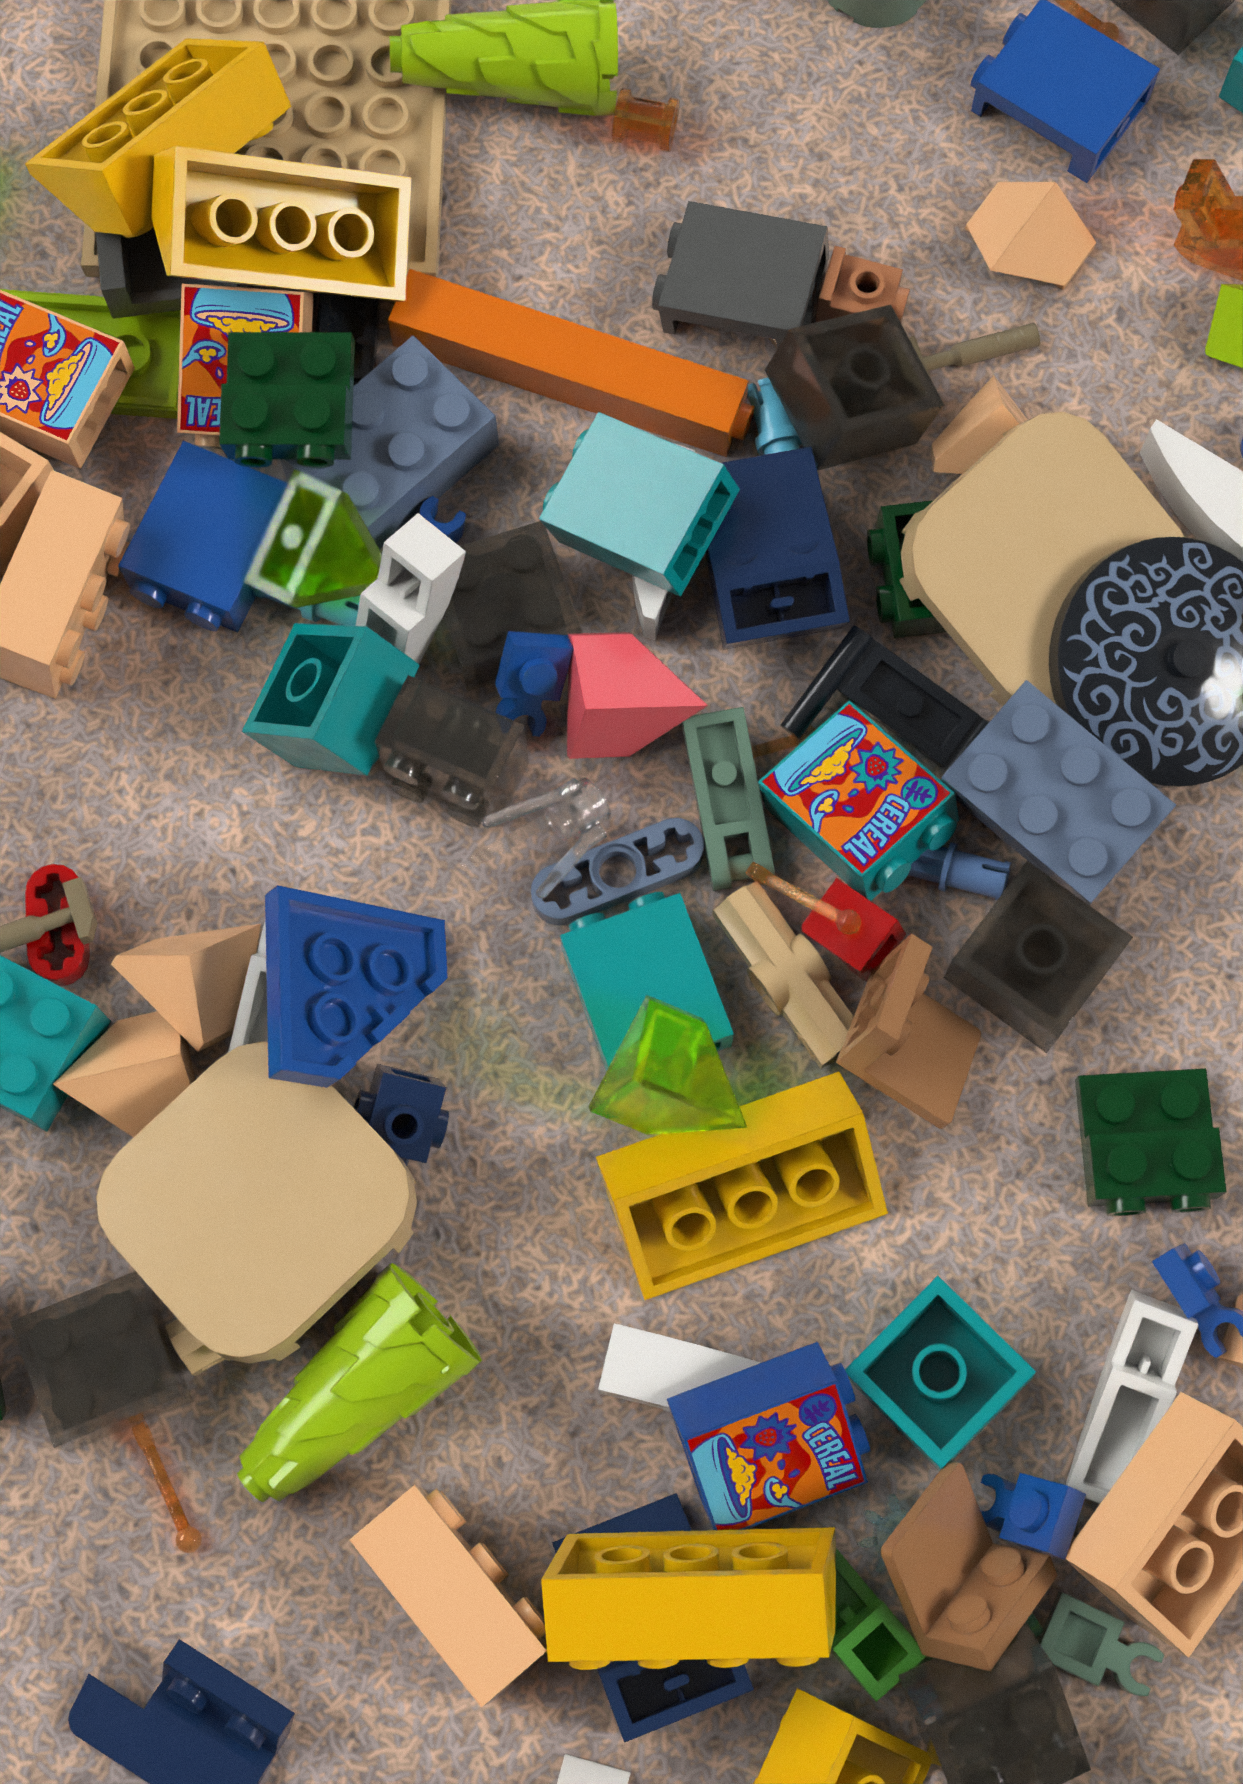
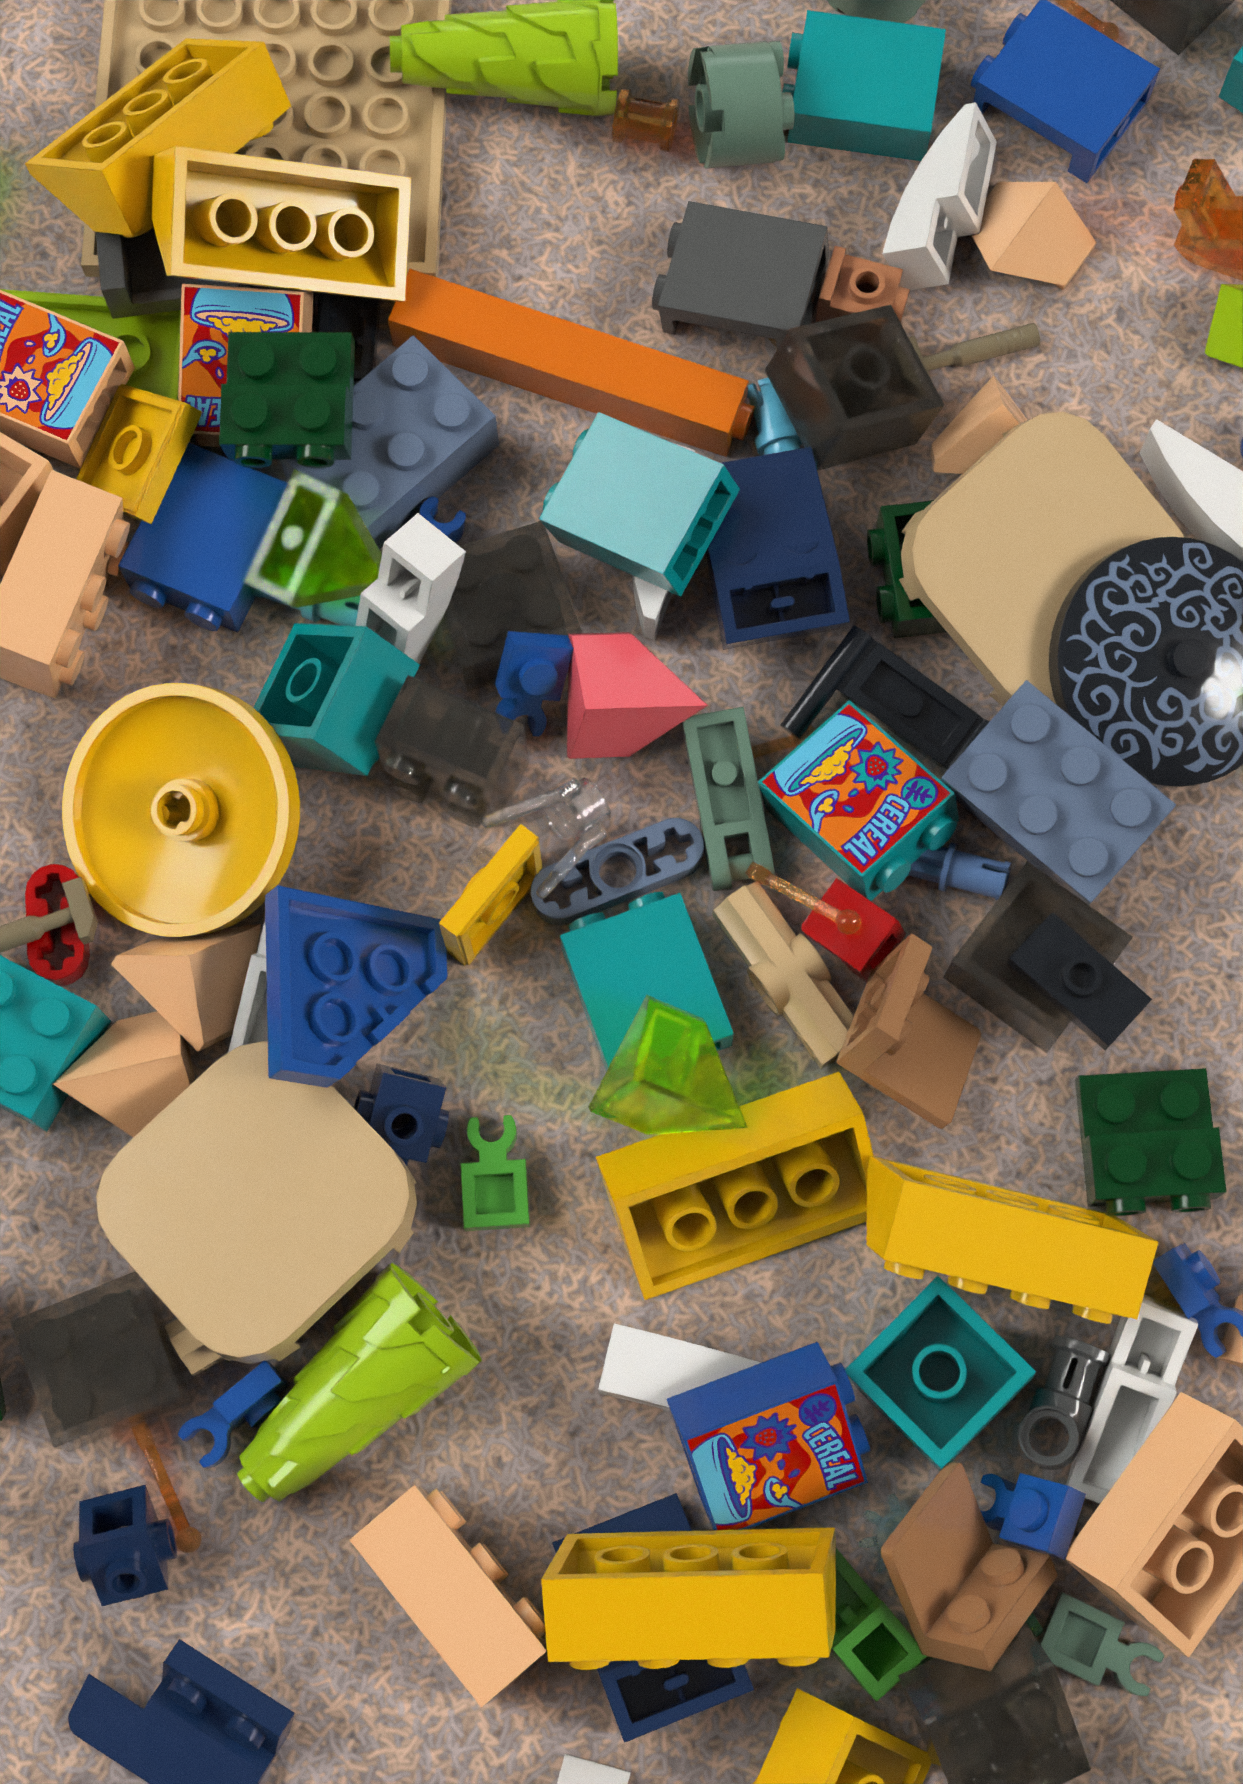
none -> yellow dish [62,683,300,937]
none -> dark blue brick [73,1485,177,1606]
none -> yellow plate [76,384,202,524]
none -> blue plate [178,1361,290,1469]
none -> yellow plate [439,824,543,966]
none -> bright green plate [461,1115,530,1231]
none -> sand green brick [688,41,795,169]
none -> teal brick [782,10,946,161]
none -> yellow slope [866,1156,1158,1324]
none -> white slope [882,102,997,290]
none -> black plate [1007,912,1152,1051]
none -> dark grey connector [1018,1335,1111,1470]

